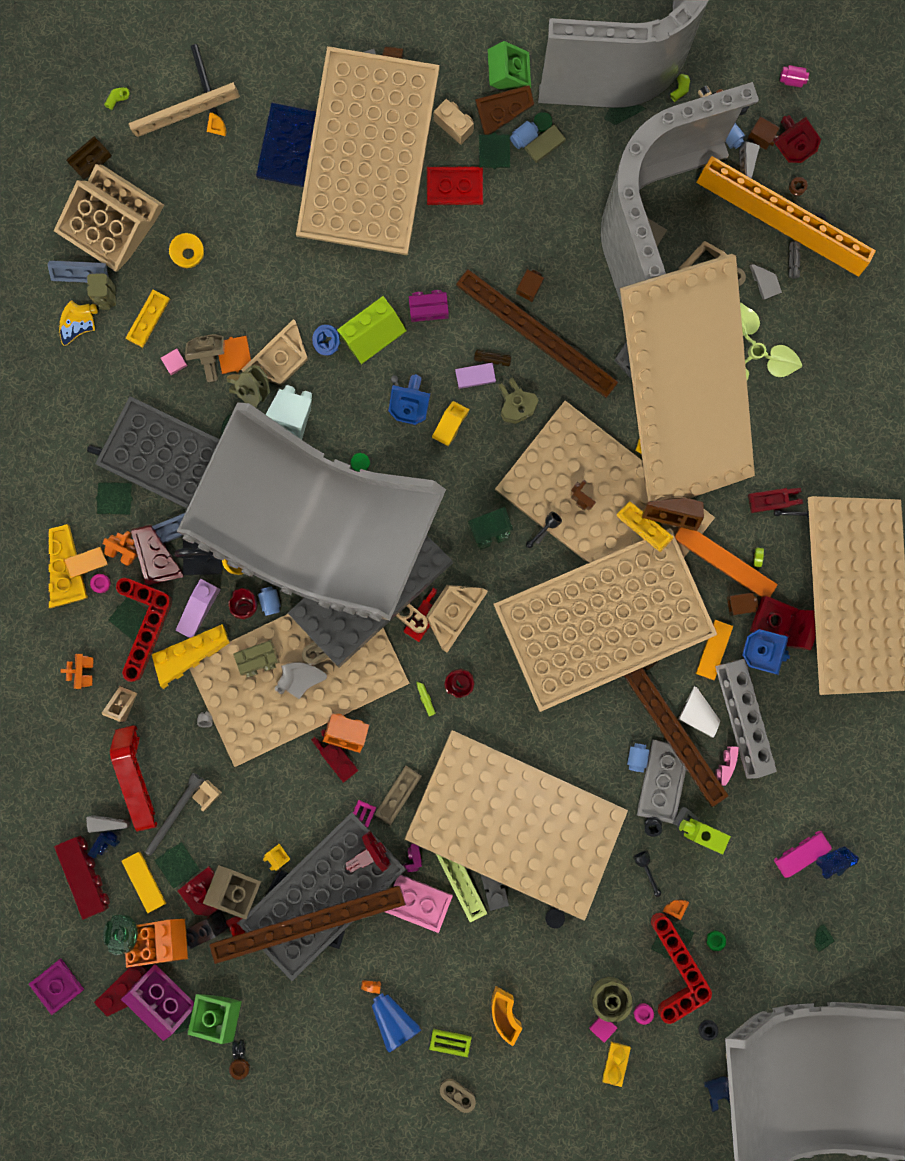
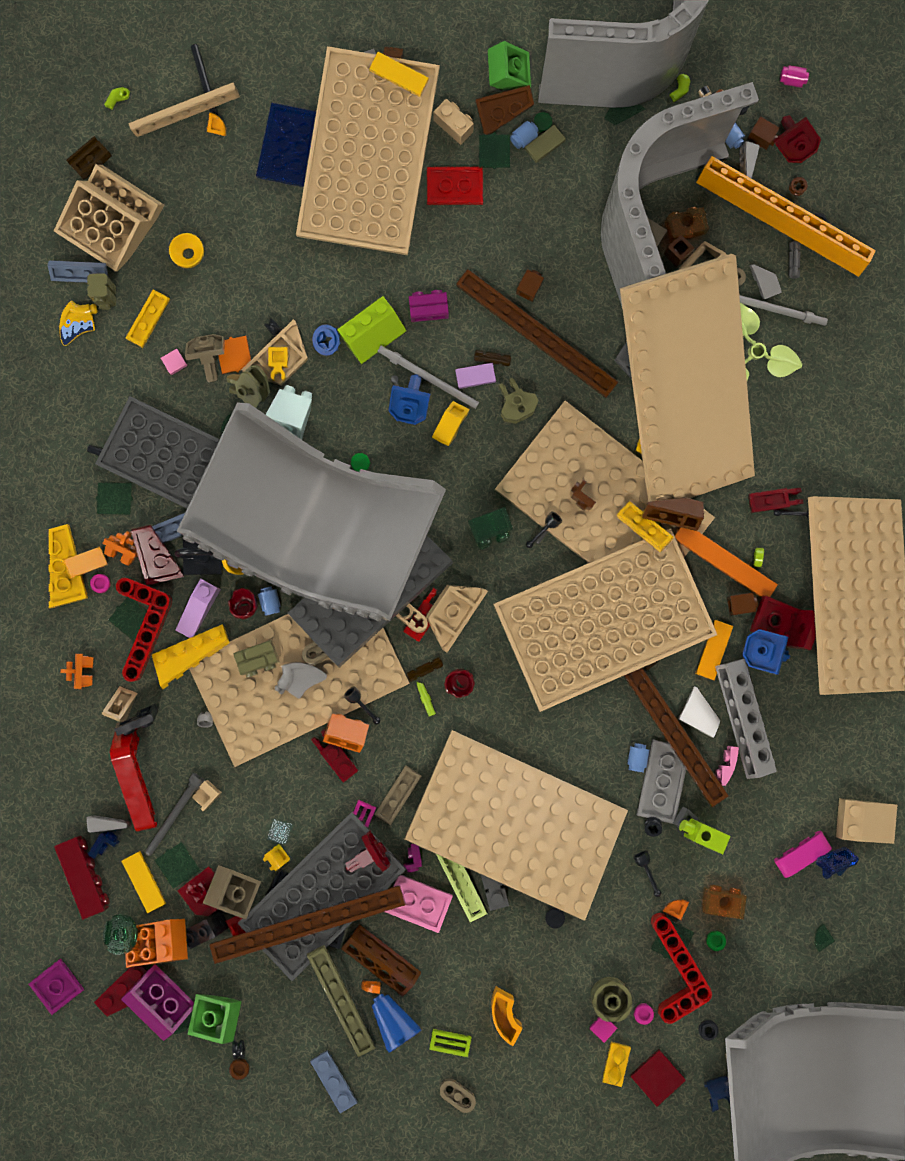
none -> black plate [114,703,158,736]
none -> black bush [264,319,282,337]
none -> clear light blue slope [267,819,292,845]
none -> yellow plate [268,347,288,381]
none -> olive tile [307,945,376,1057]
none -> sand blue plate [310,1050,358,1114]
none -> reddish brown fence [341,924,421,996]
none -> black hinge [344,686,381,724]
none -> yellow tile [369,52,429,97]
none -> light grey bar [378,345,479,409]
none -> dark brown axle [407,657,443,682]
none -> dark red tile [630,1049,686,1107]
none -> clear orange brick [664,207,709,243]
none -> reddish brown brick [664,234,694,268]
none -> clear orange brick [701,885,747,920]
none -> light grey bar [739,295,828,326]
none -> tan slope [836,798,897,844]

